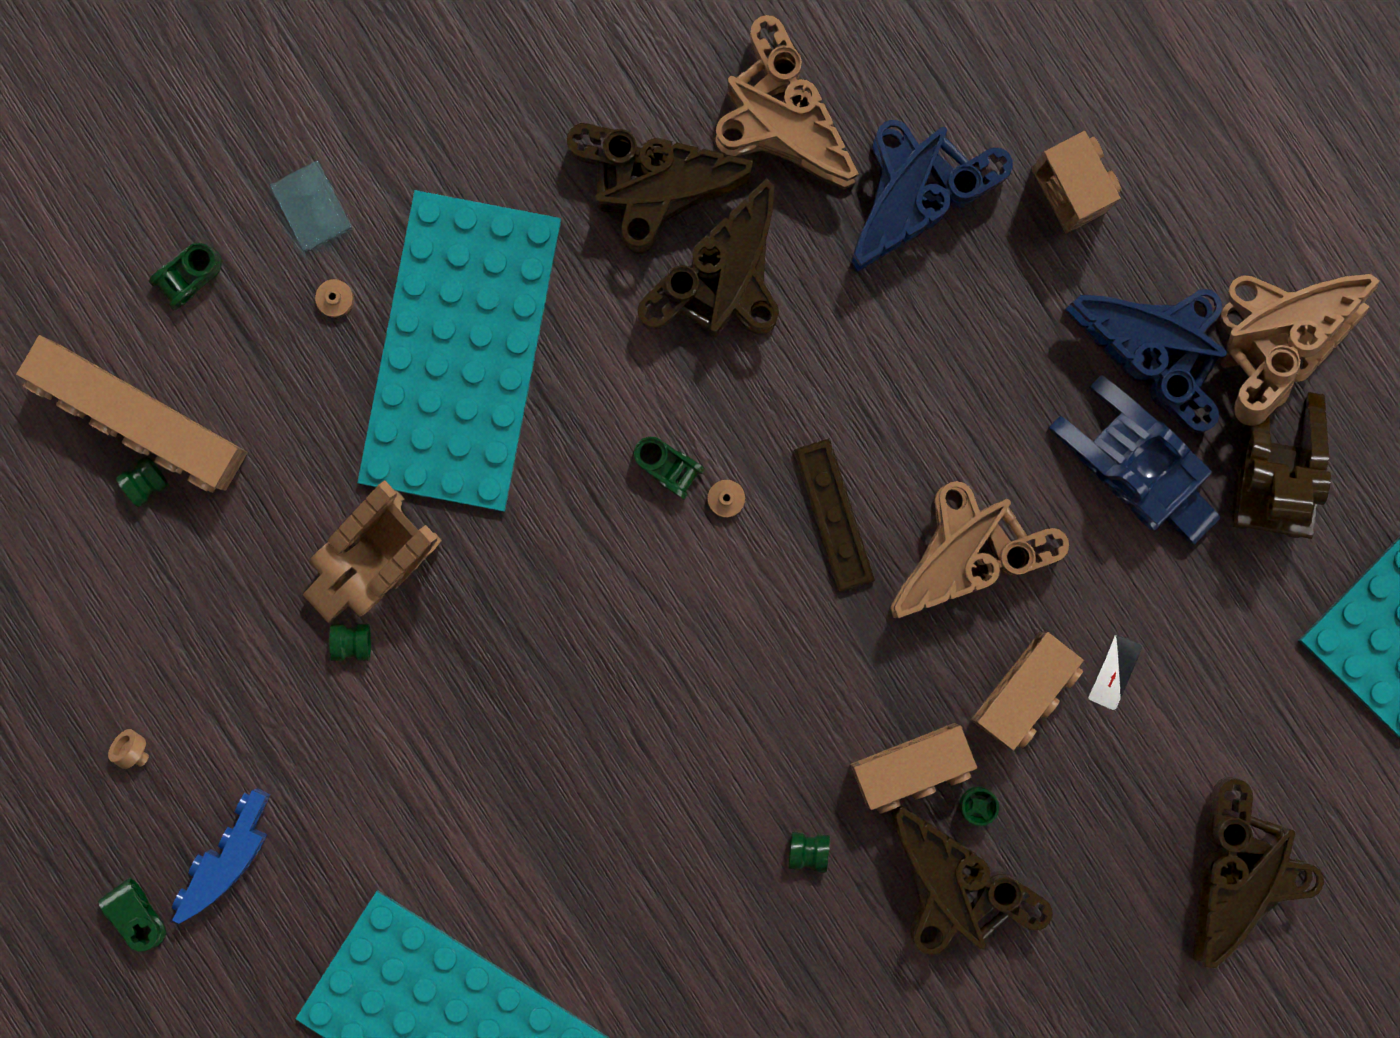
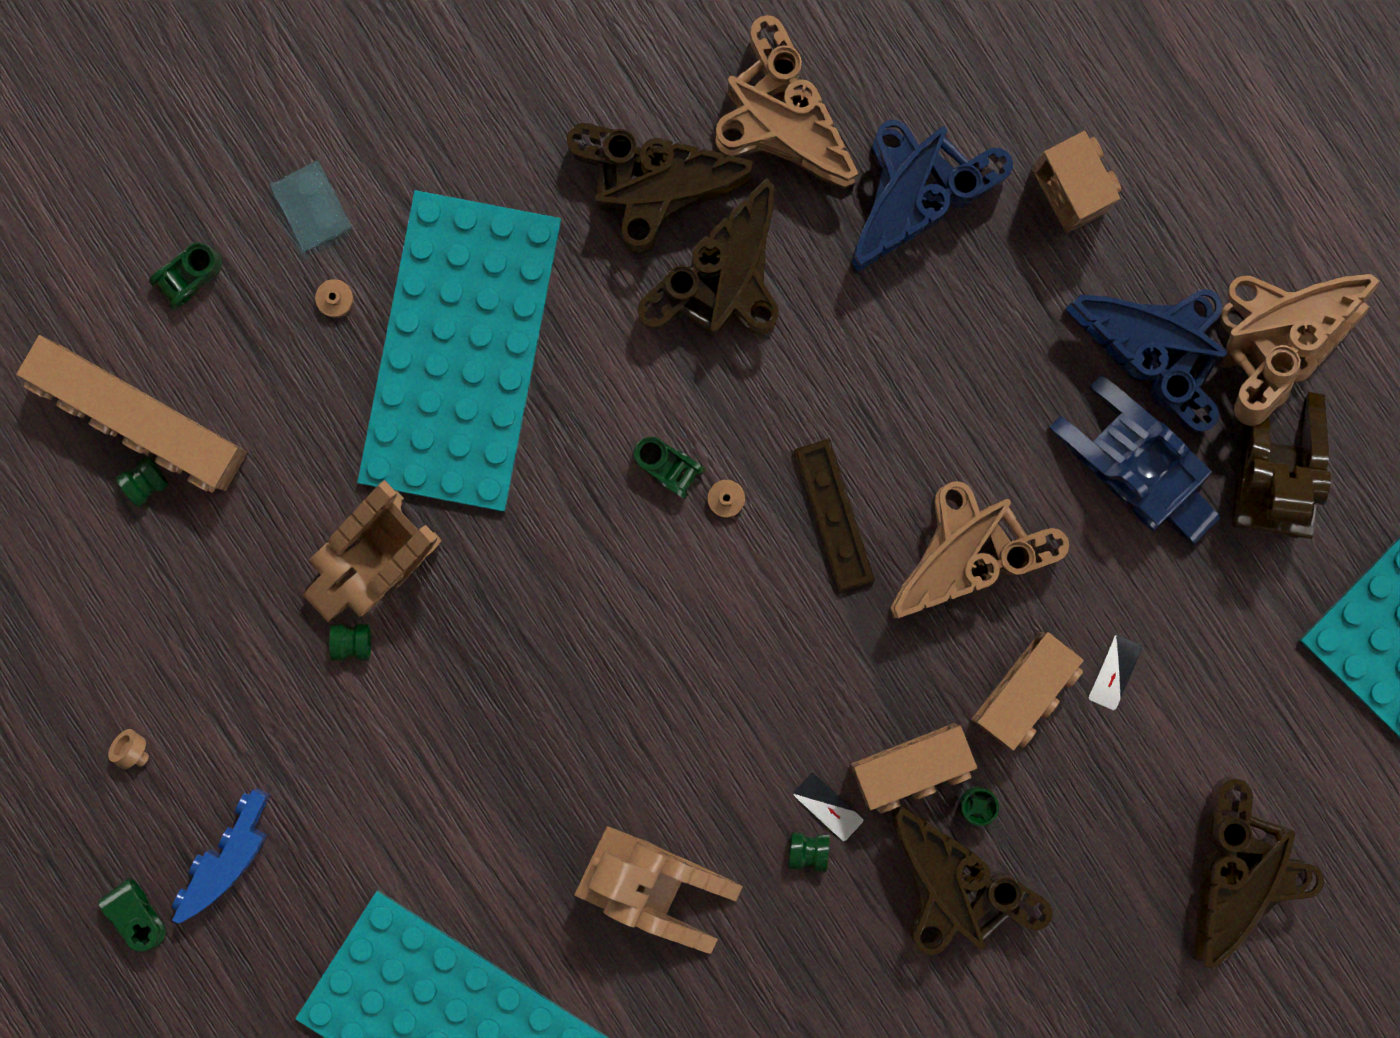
none -> medium nougat piece [574,826,743,954]
none -> sticker [793,773,863,841]

